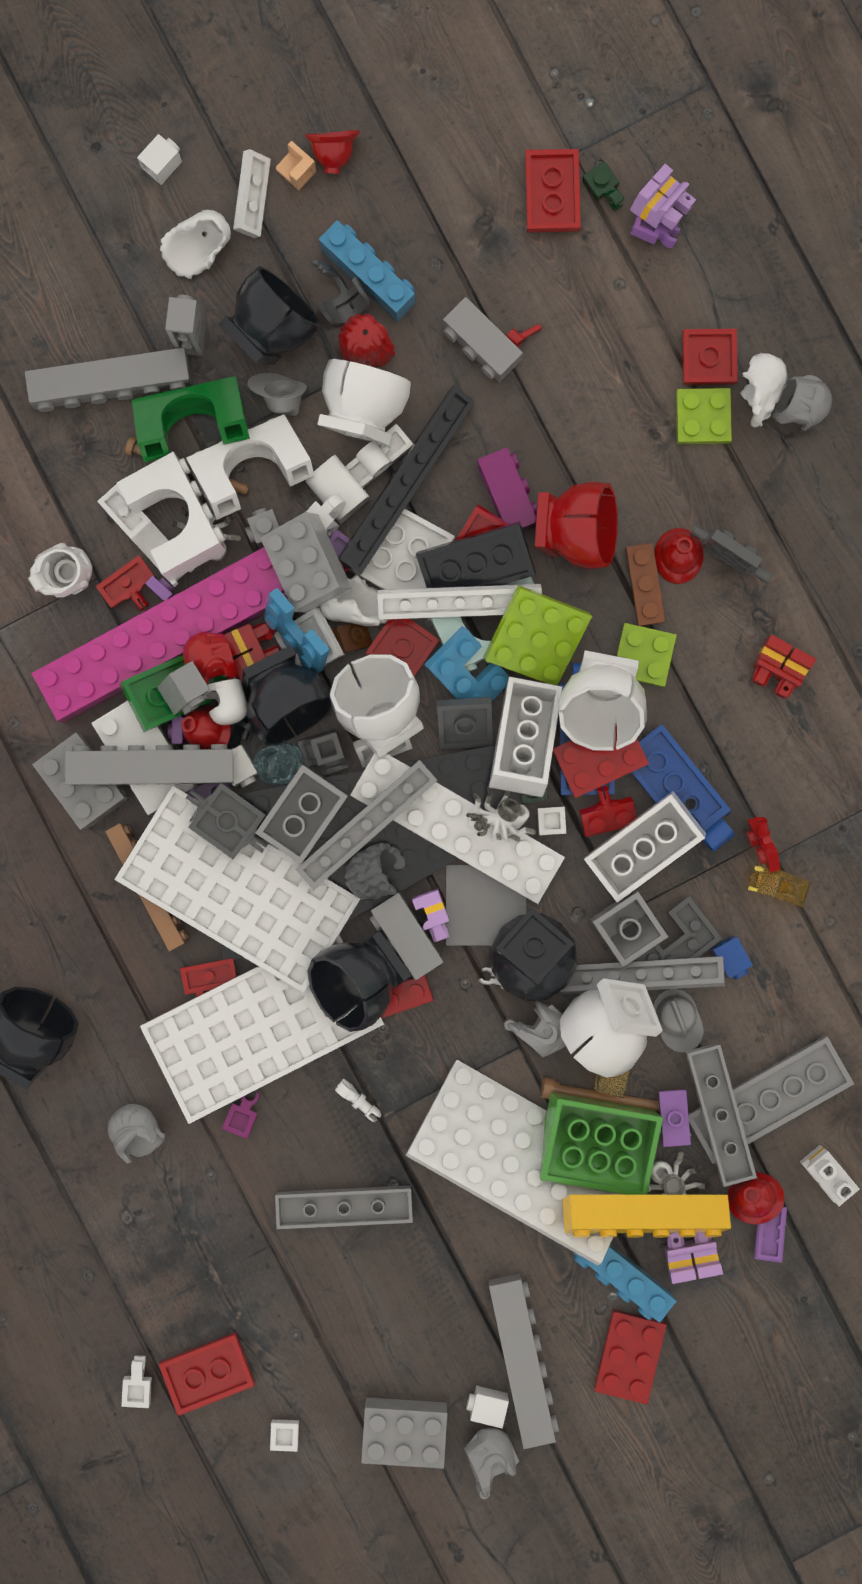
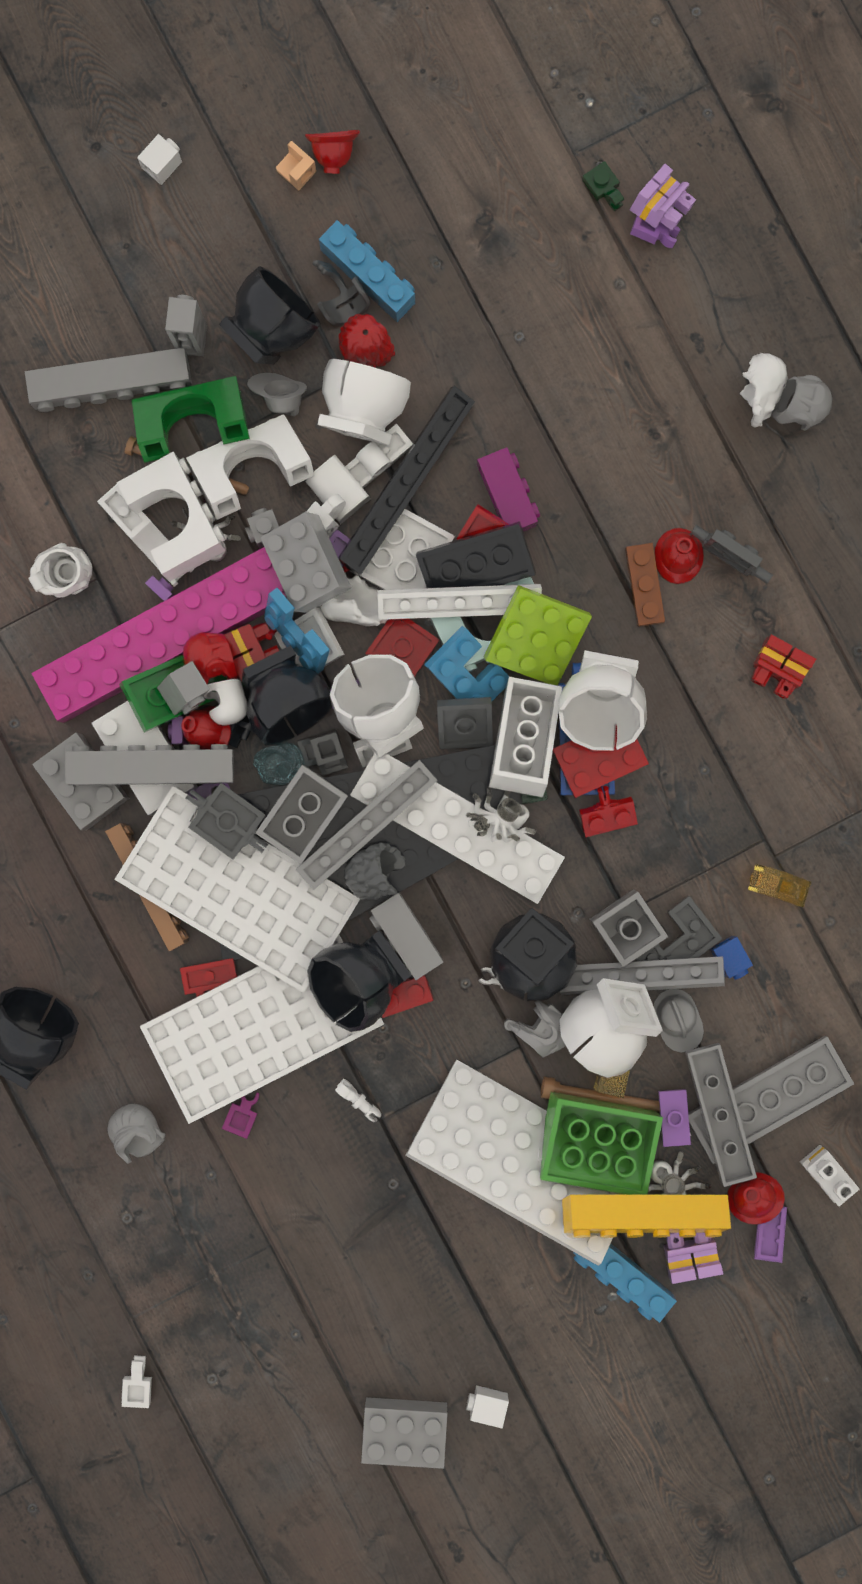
red plate [96,555,156,611] -> none
red plate [159,1332,255,1416] -> none
white piece [160,209,231,279] -> none
white brick [232,745,260,789] -> none
white plate [233,149,271,238] -> none
white plate [270,1419,299,1452] -> none
light grey piece [275,1185,413,1229] -> none
reddish brown bracket [332,623,373,654] -> none
lavender hips [412,888,449,942] -> none
light grey brick [443,297,523,383] -> none
light grey piece [446,865,526,946] -> none
light grey helmet [464,1427,519,1499] -> none
light grey brick [488,1273,559,1449] -> none
red hand [506,324,542,347] -> none
red plate [525,149,581,233] -> none
red plate [535,481,618,569] -> none
white plate [537,807,566,835] -> none
white brick [584,791,706,902] -> none
red plate [594,1309,667,1405] -> none
lime plate [616,623,677,688] -> none
blue hinge [631,724,735,852] -> none
lime plate [676,388,732,444] -> none
red plate [682,329,738,385] -> none
red plate [746,817,781,873] -> none

